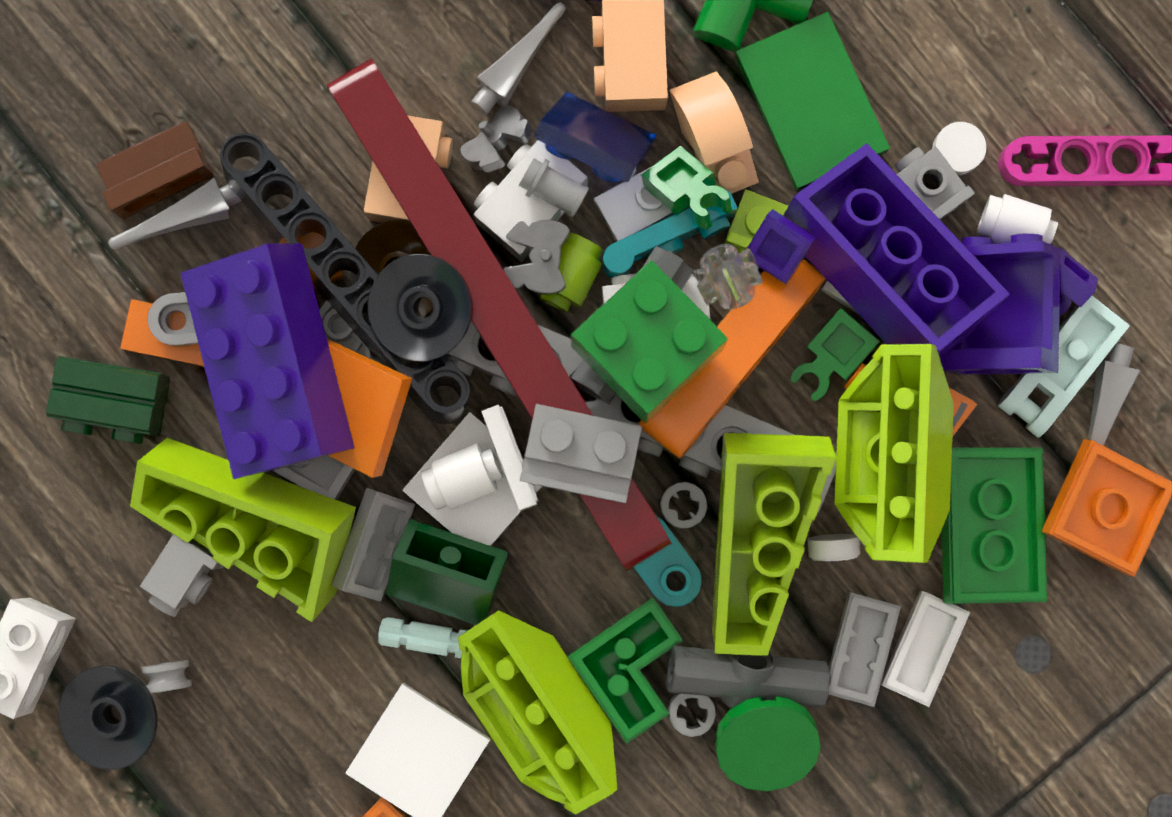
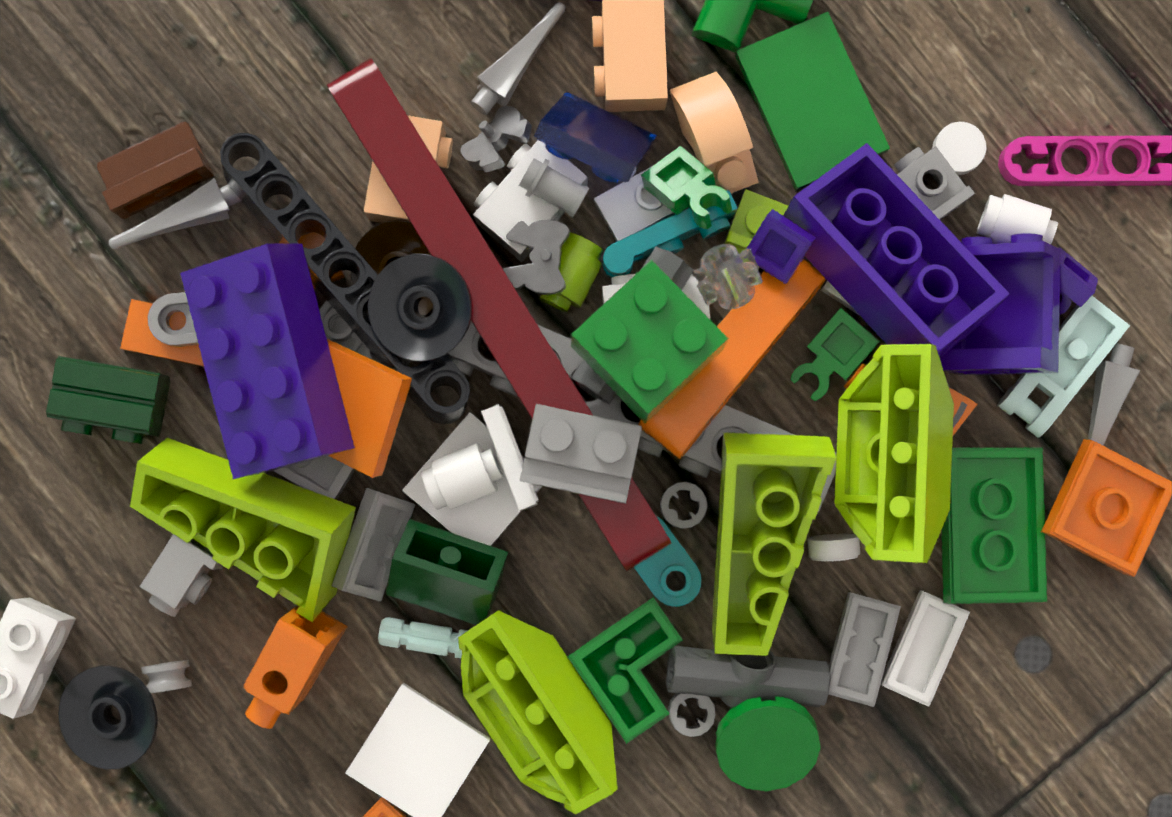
none -> orange torso [243,606,348,729]

